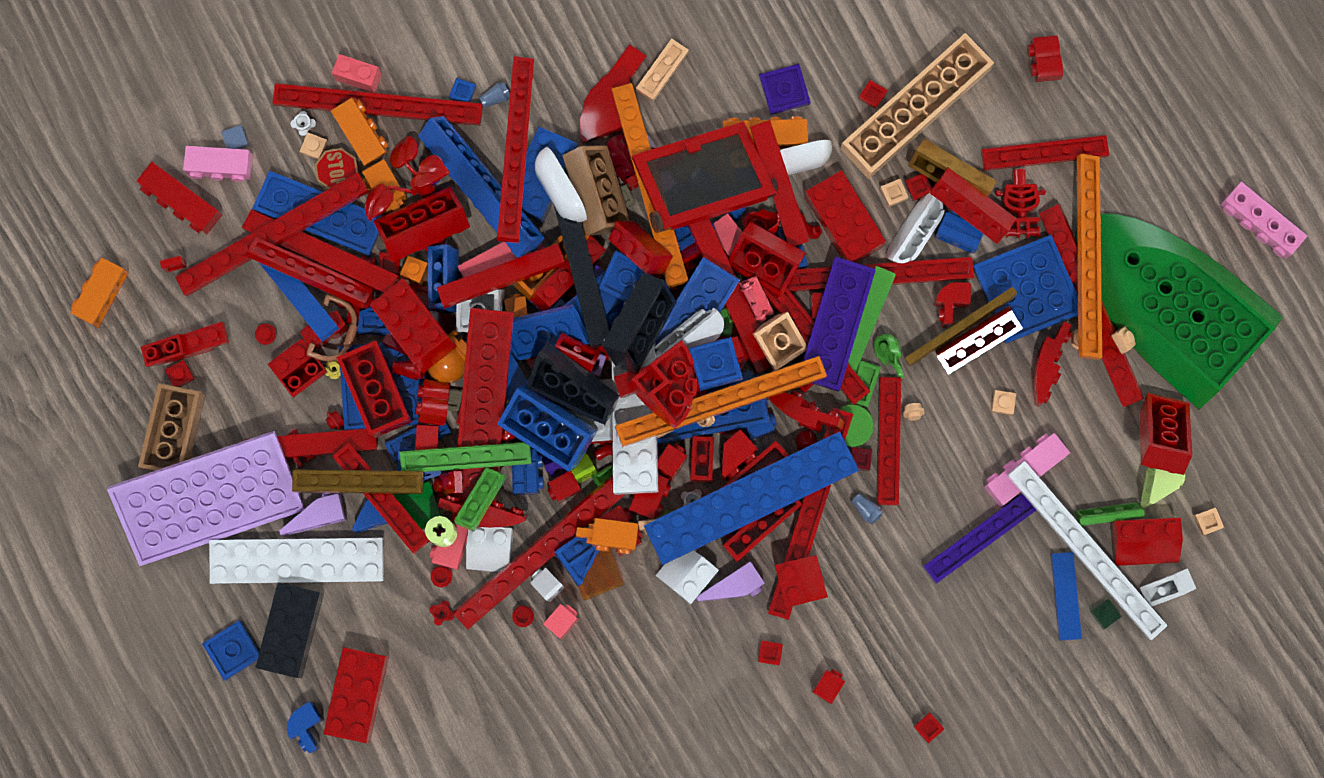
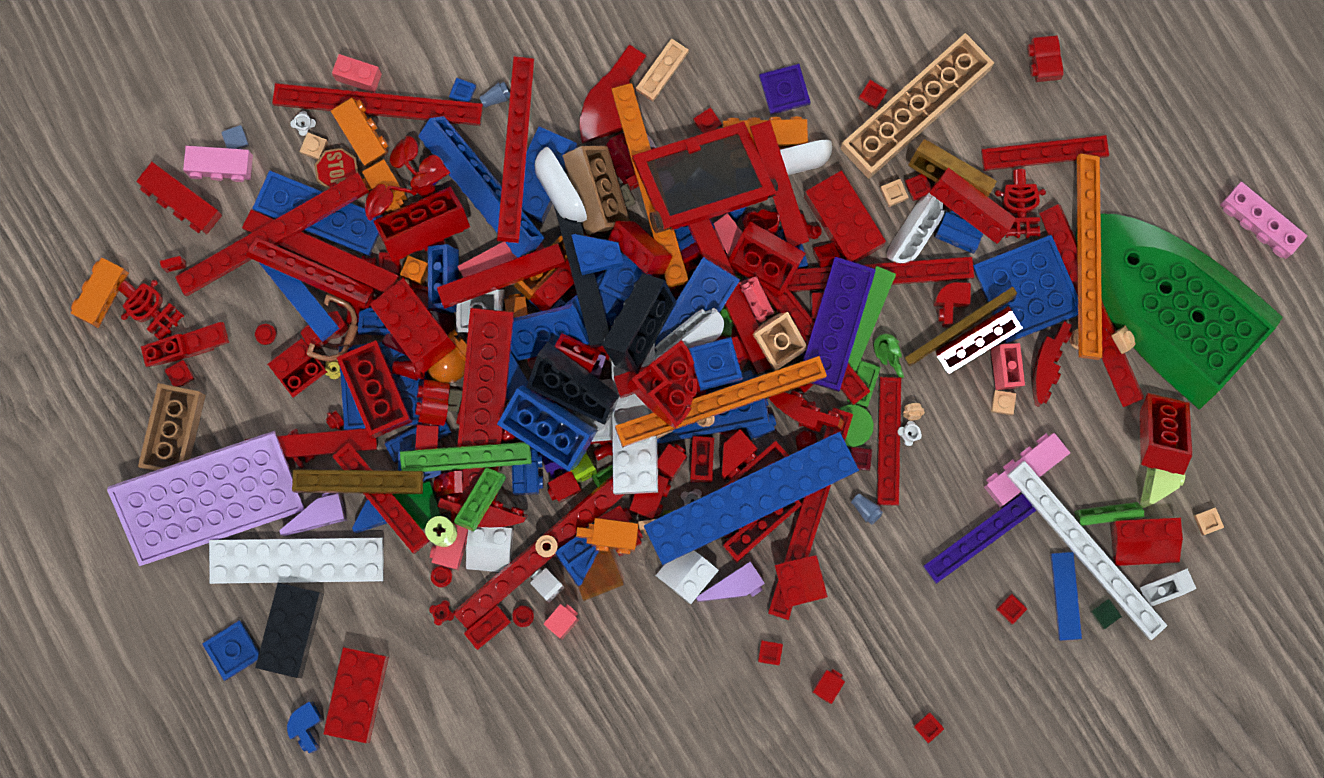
none -> red torso [118,280,185,340]
none -> red plate [464,605,512,650]
none -> light nougat plate [535,535,557,557]
none -> blue wing [572,234,624,275]
none -> red plate [693,107,722,134]
none -> red plate [813,243,841,268]
none -> white plate [898,421,922,446]
none -> coral brick [991,343,1025,390]
none -> red tile [996,594,1027,625]

